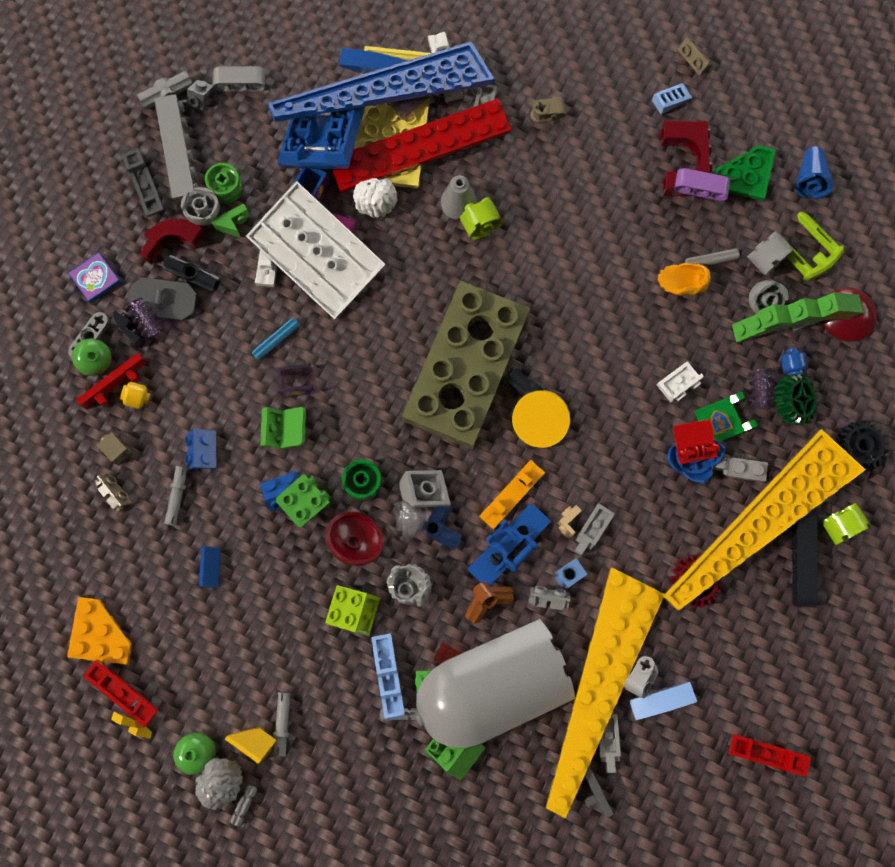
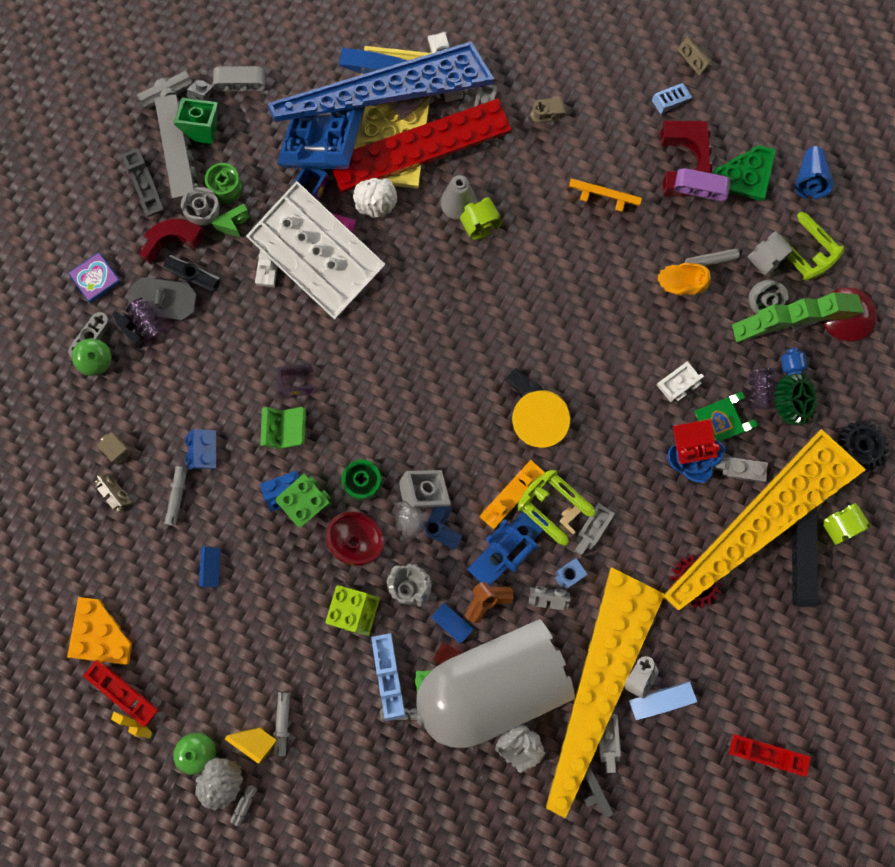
red hinge [76,353,147,410] -> none
yellow head [120,382,150,409] -> none
dark azure axle [252,318,299,360] -> none
olive plate [402,281,530,450] -> none
bright green slope [425,738,486,781] -> none
none -> green slope [174,98,218,144]
none -> blue slope [431,603,473,644]
none -> light grey hair [495,724,545,773]
none -> lime piece [518,470,596,546]
none -> light orange hinge [568,178,642,212]

